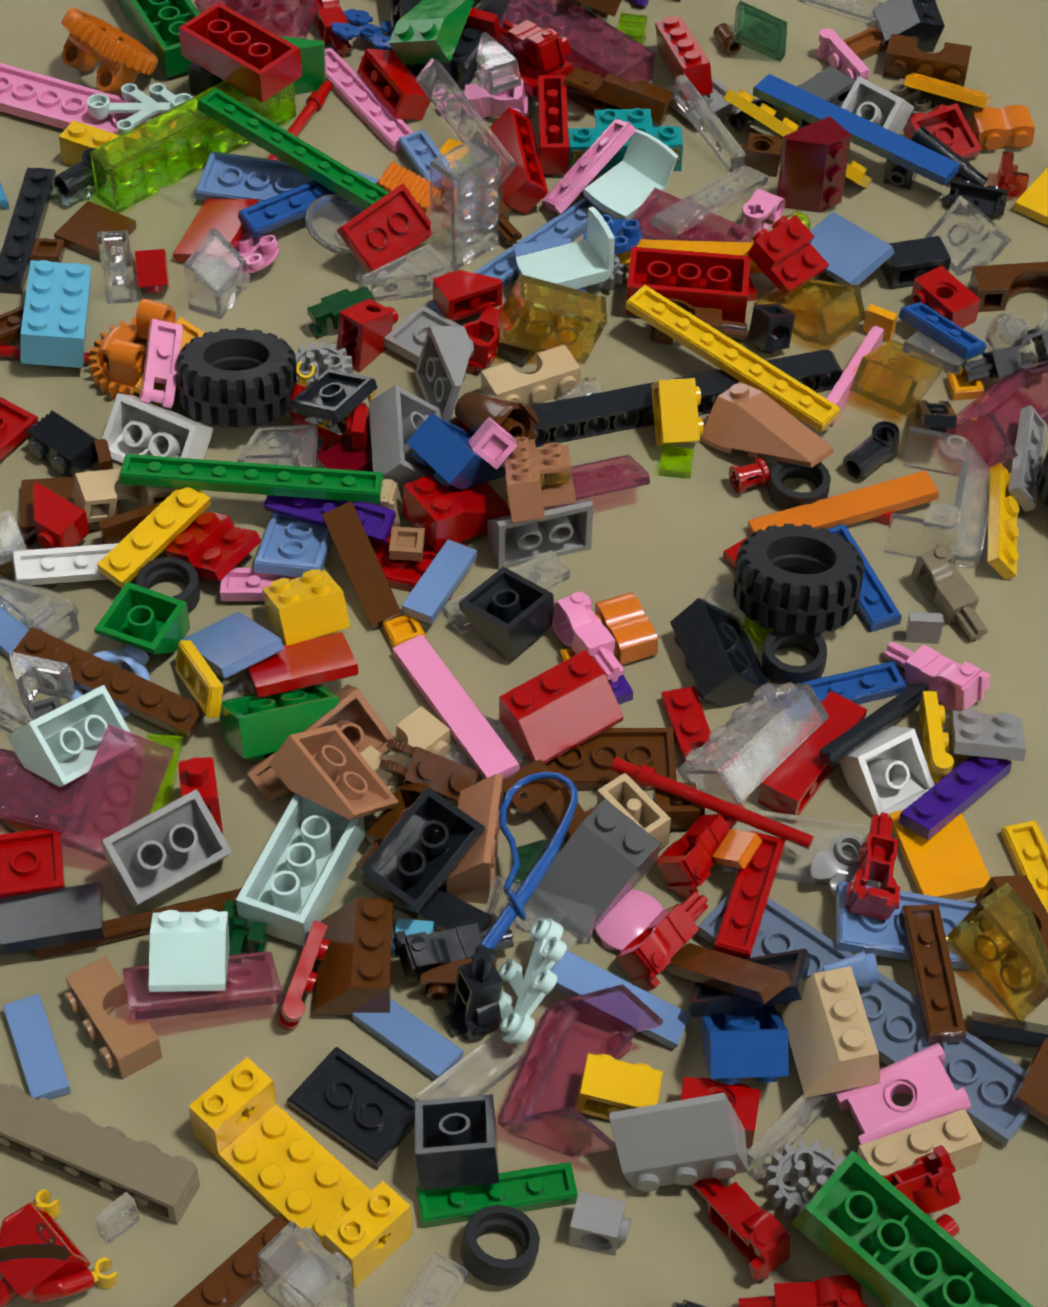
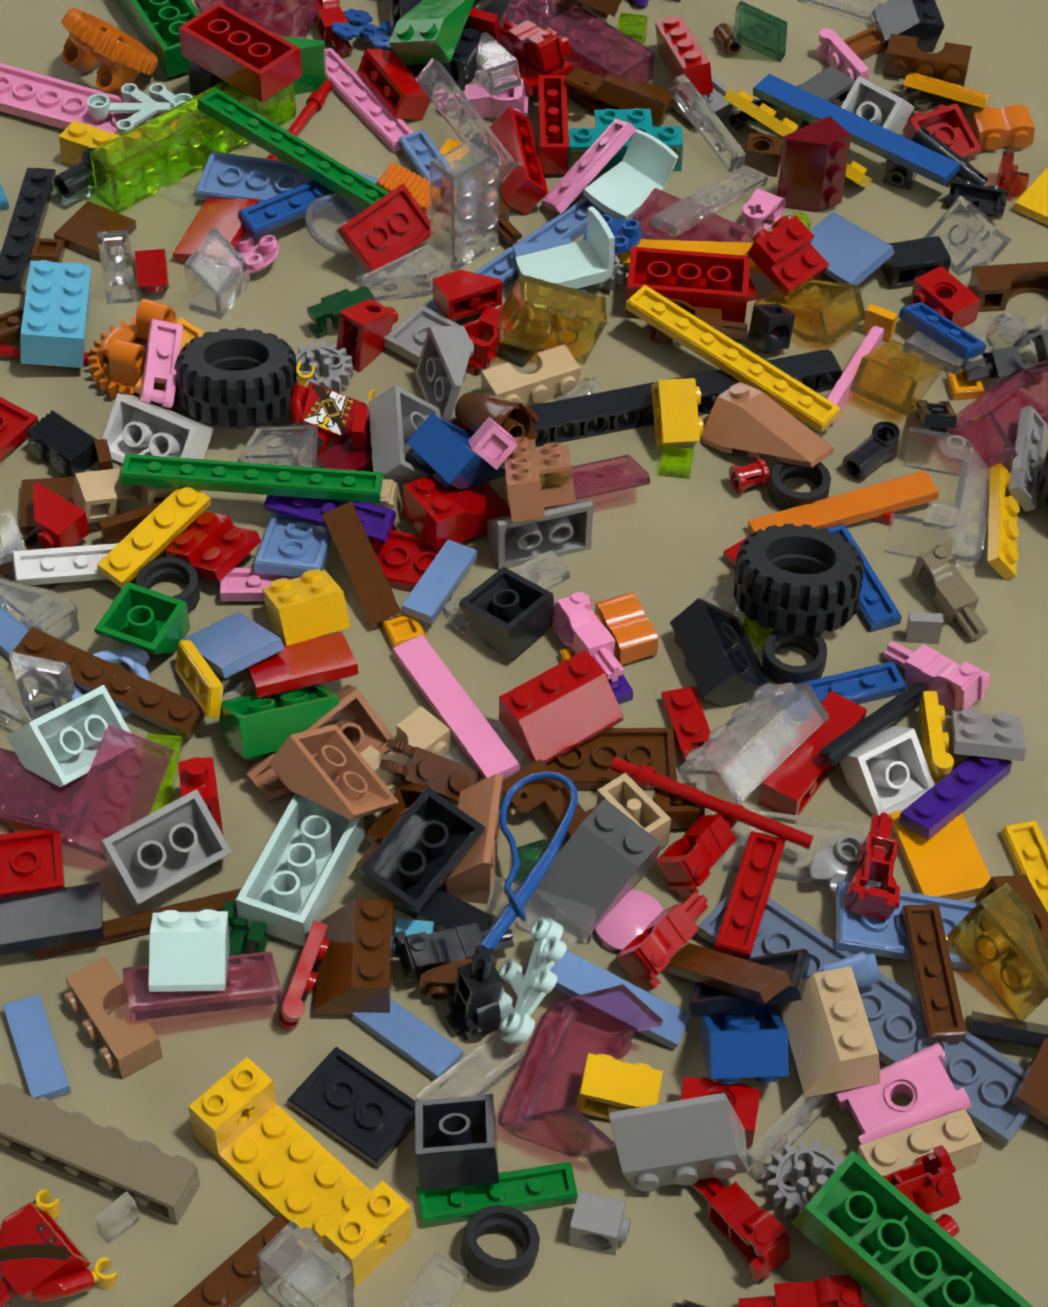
black tile [289,369,378,423] -> none
medium nougat plate [389,526,425,561] -> none
orange tile [712,829,762,869] -> none

